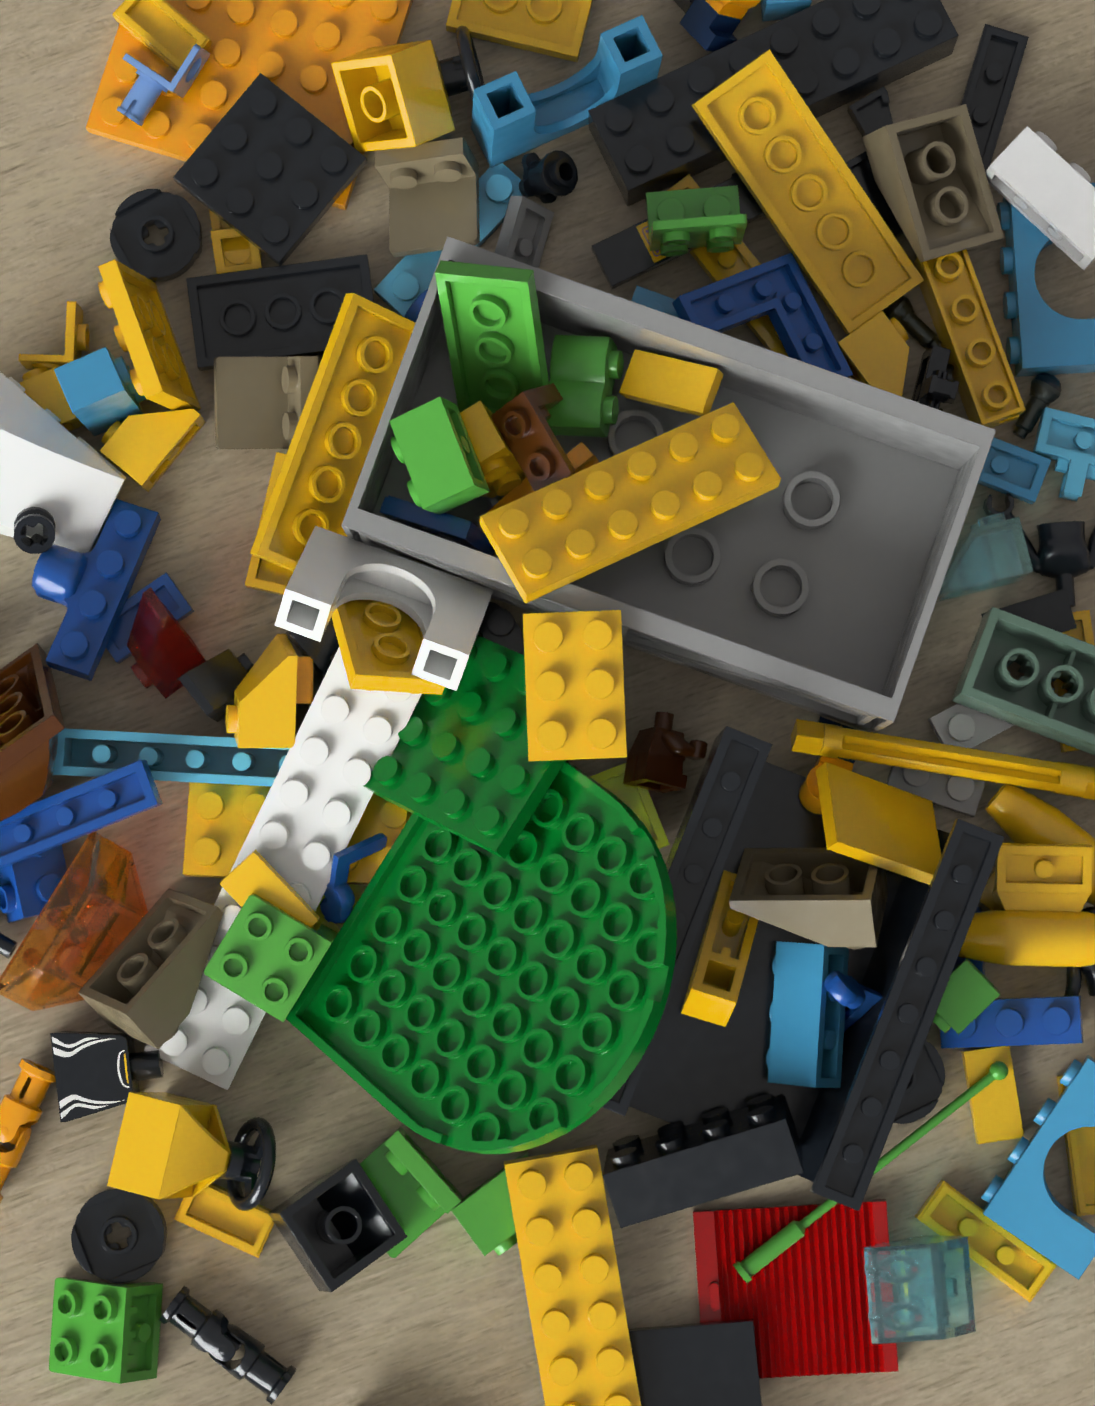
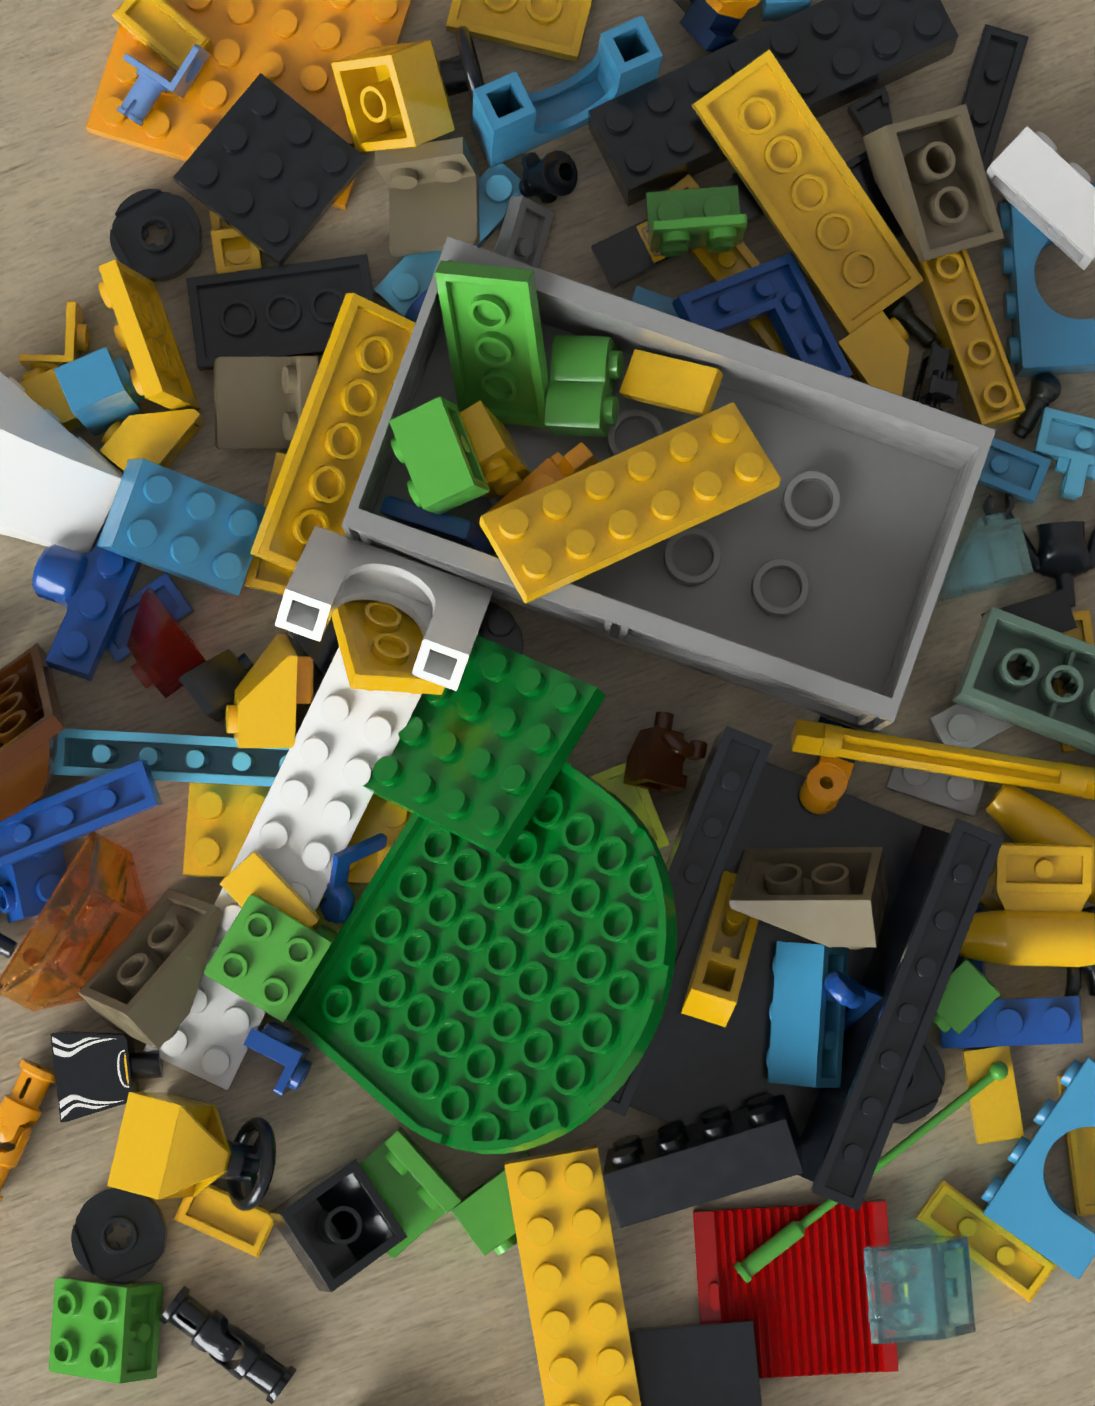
black bush [14,507,55,554] -> none
reddish brown bracket [491,383,575,491] -> none
yellow plate [523,610,627,762] -> none
yellow tile [816,762,941,885] -> none
none -> dark azure brick [97,459,266,596]
none -> blue bracket [243,1021,313,1096]

